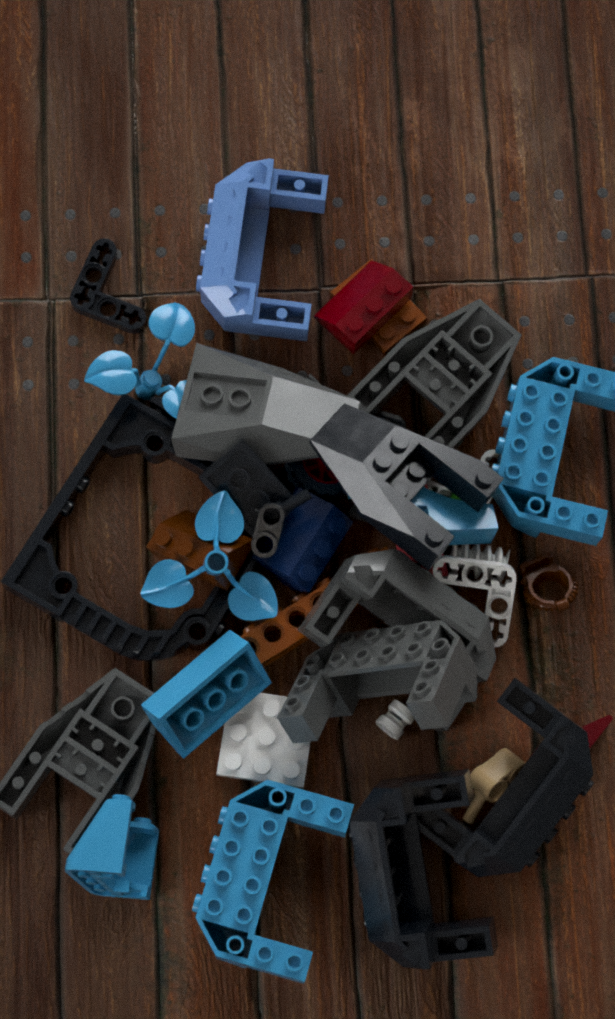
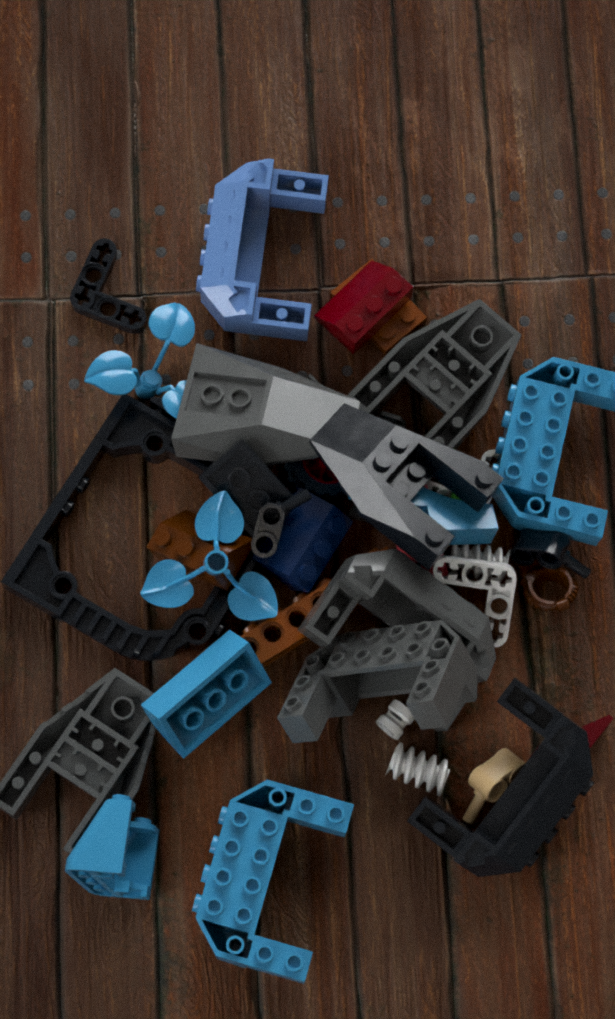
white plate [216,693,310,789] -> none
black wedge [349,769,498,970] -> none
none -> white piece [385,742,450,797]
none -> black beam [510,528,591,579]

